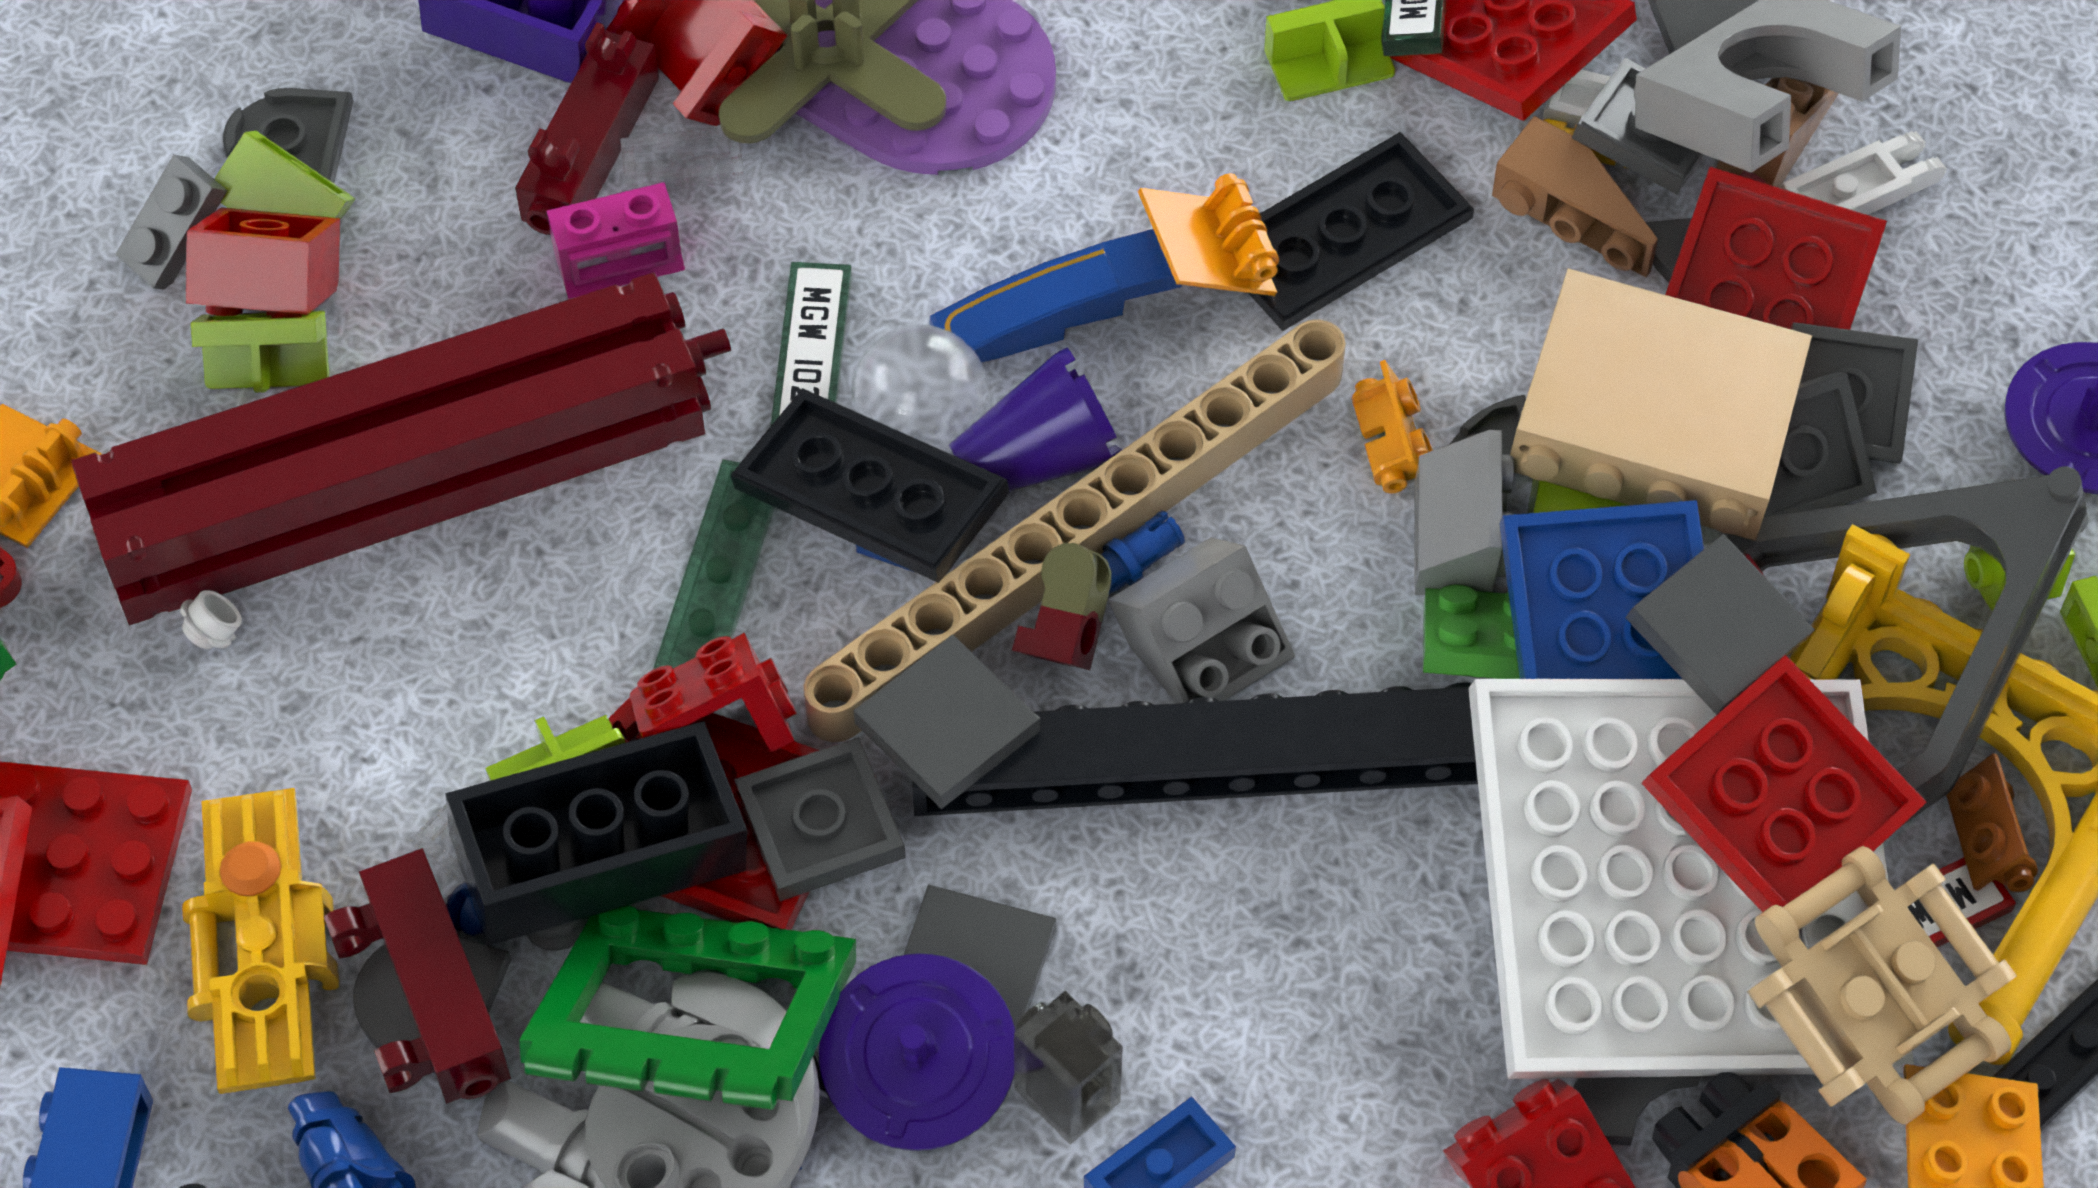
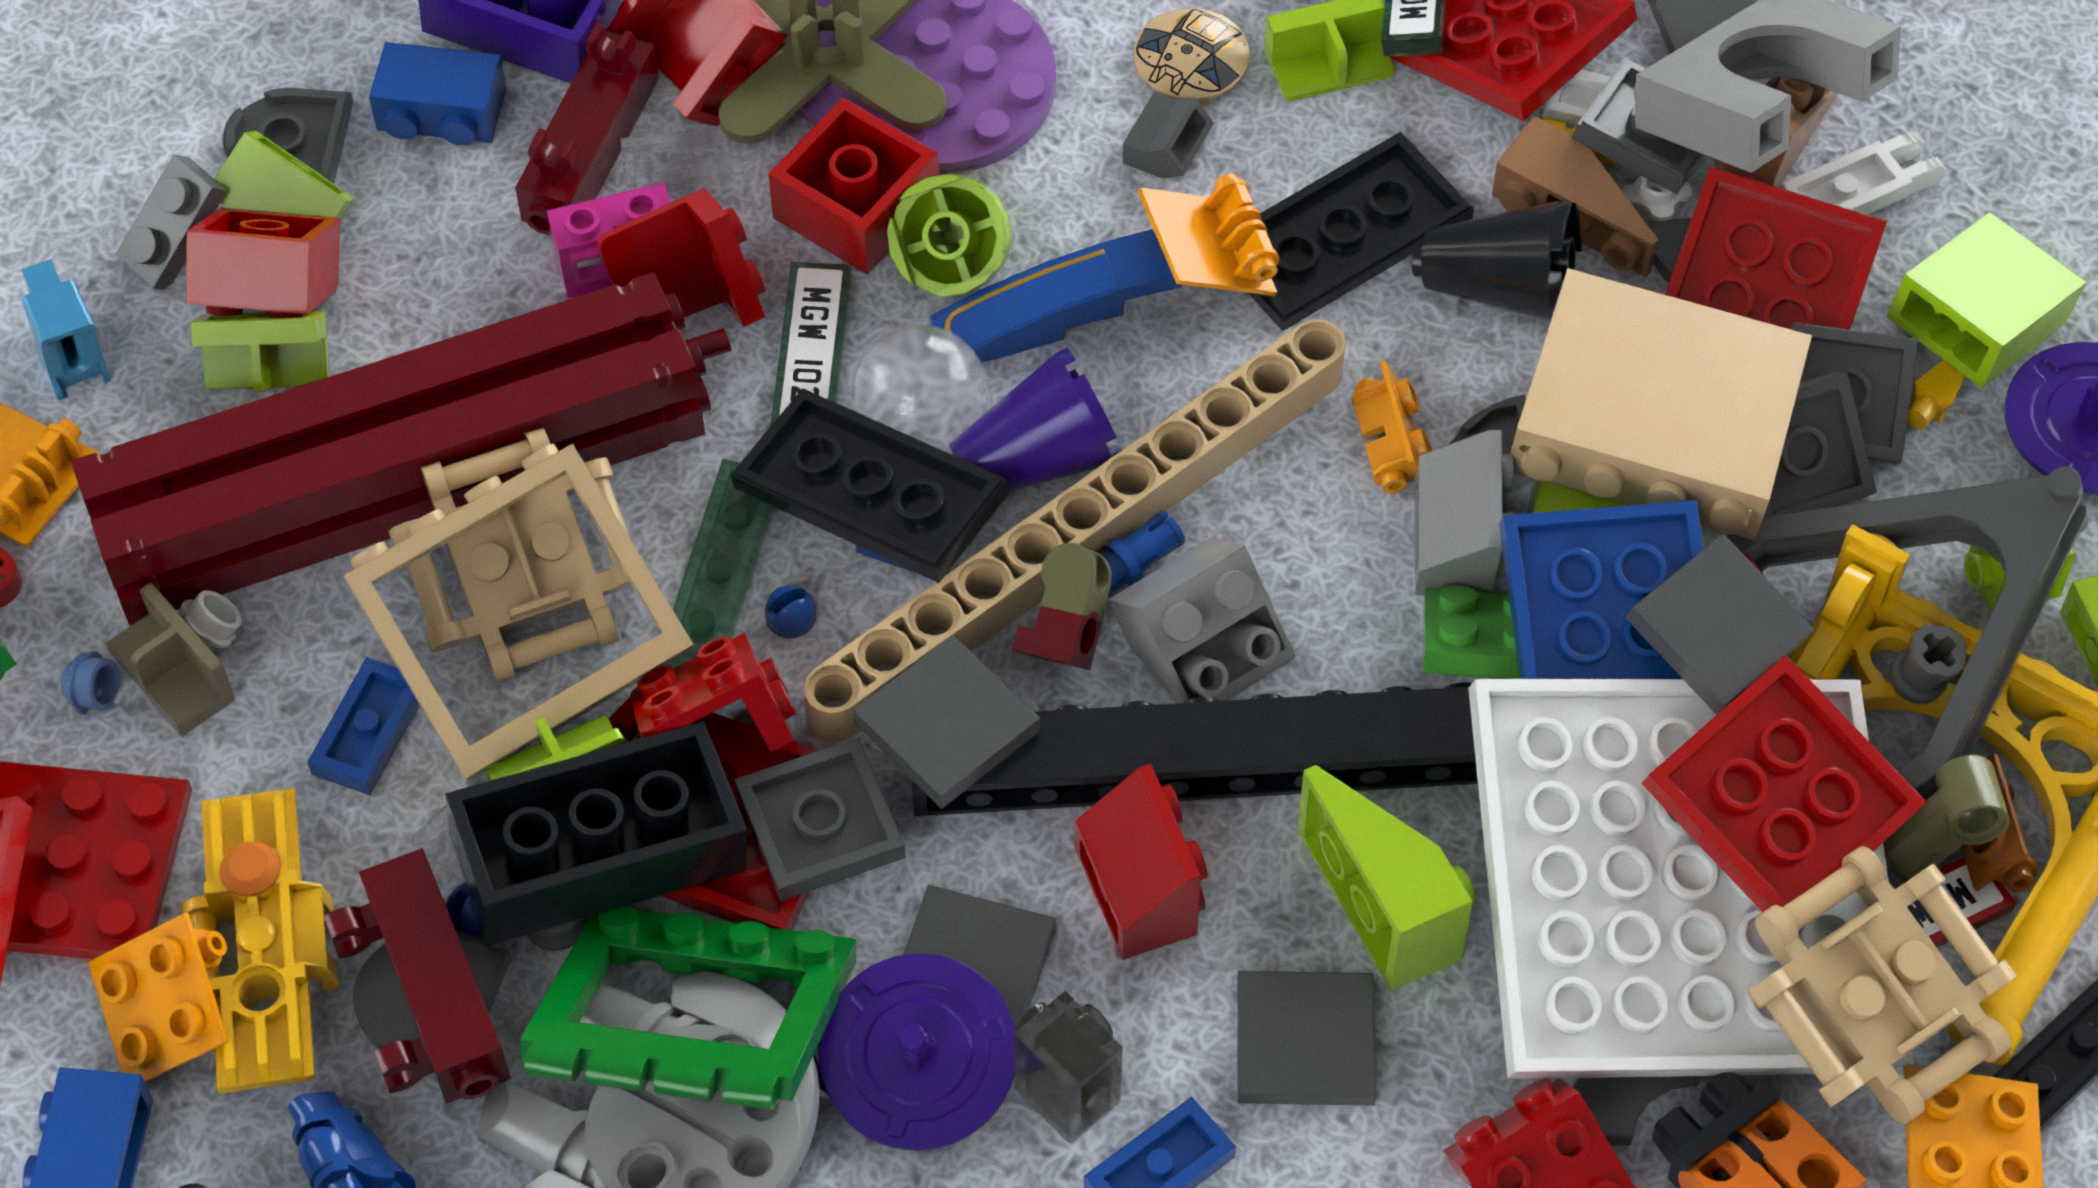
none -> dark azure piece [21,259,111,401]
none -> medium blue plate [61,651,120,715]
none -> light orange hinge [88,913,229,1083]
none -> dark tan panel [106,582,235,736]
none -> blue plate [307,657,420,795]
none -> tan window [344,443,694,783]
none -> blue piece [369,42,507,145]
none -> tan brick [388,427,647,683]
none -> red bracket [597,188,765,327]
none -> blue hinge [765,584,816,638]
none -> red brick [768,97,939,275]
none -> lime cylinder [887,174,1012,297]
none -> red slope [1075,764,1208,960]
none -> dark grey piece [1122,91,1214,179]
none -> tan dish [1134,8,1250,106]
none -> dark grey tile [1237,971,1376,1106]
none -> lime slope [1297,765,1476,991]
none -> black cone [1412,200,1582,321]
none -> white plate [1622,175,1692,222]
none -> olive piece [1883,755,2010,879]
none -> brick [1886,212,2086,389]
none -> dark grey bush [1888,624,1967,704]
none -> yellow piece [1907,360,1966,430]

